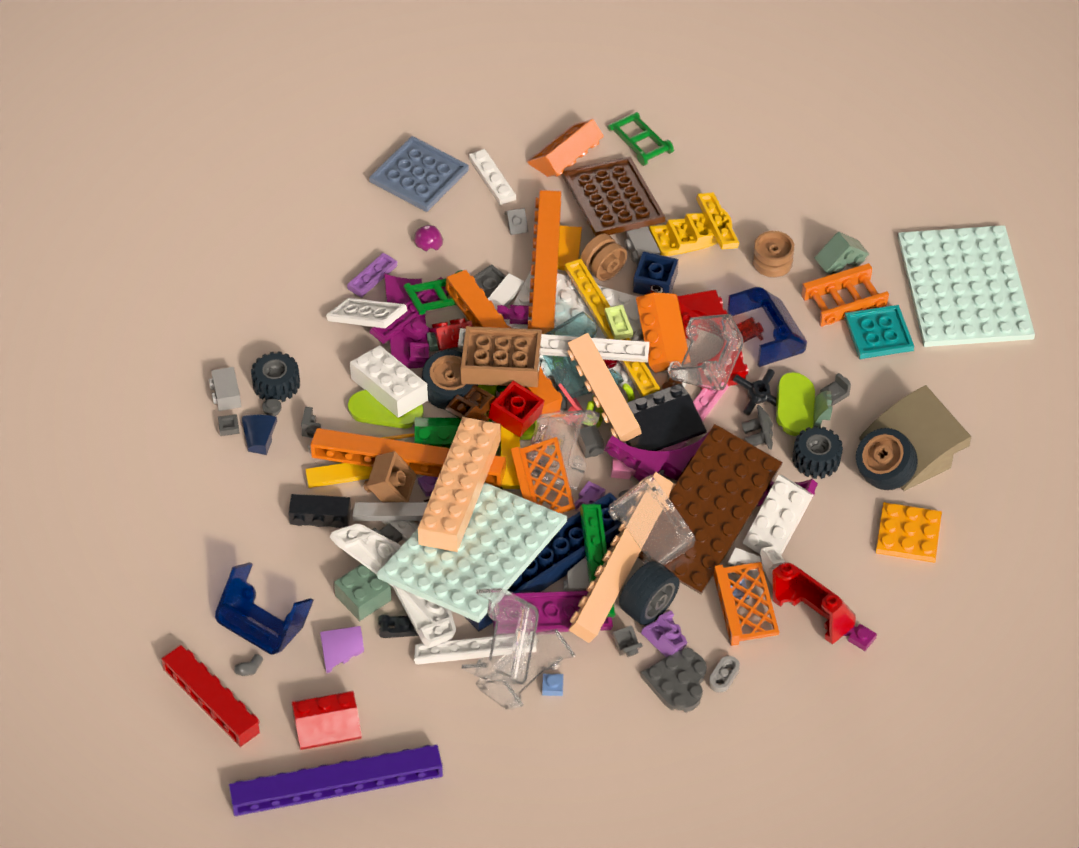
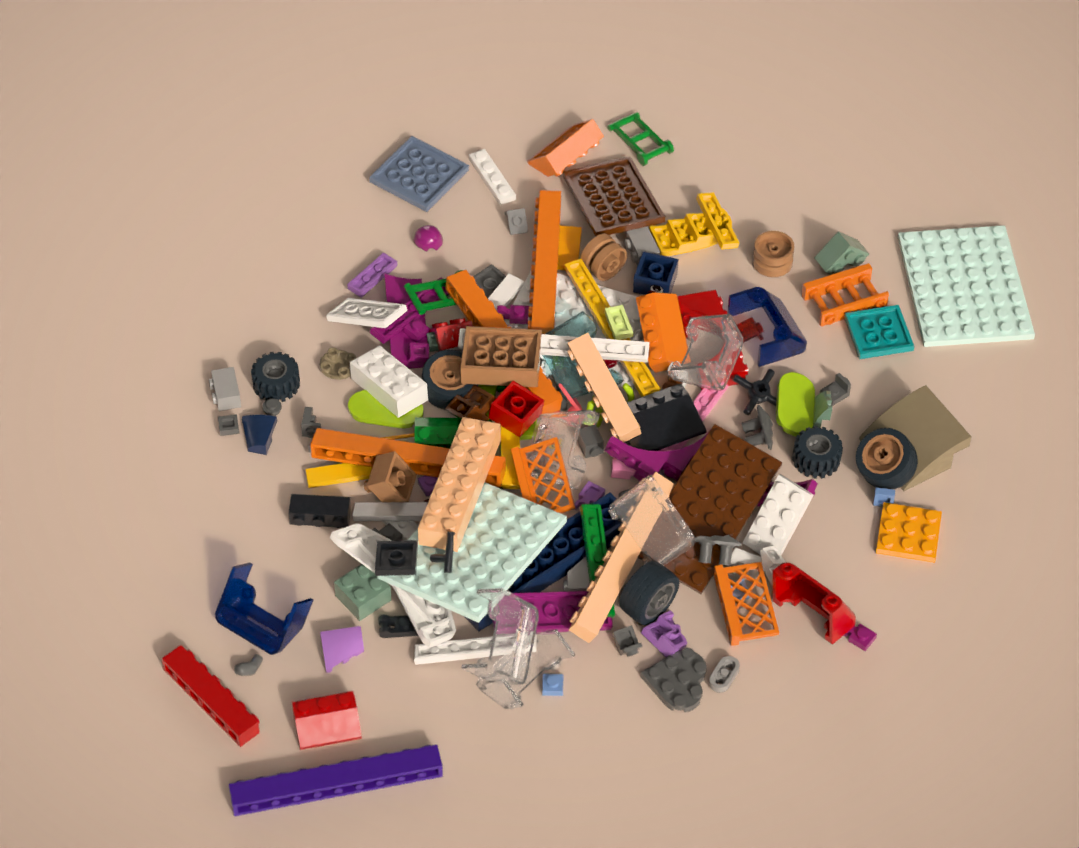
none -> dark tan dish [319,347,356,380]
none -> black plate [375,540,418,576]
none -> black piece [430,532,455,573]
none -> dark grey connector [693,535,742,565]
none -> medium blue plate [873,488,895,507]

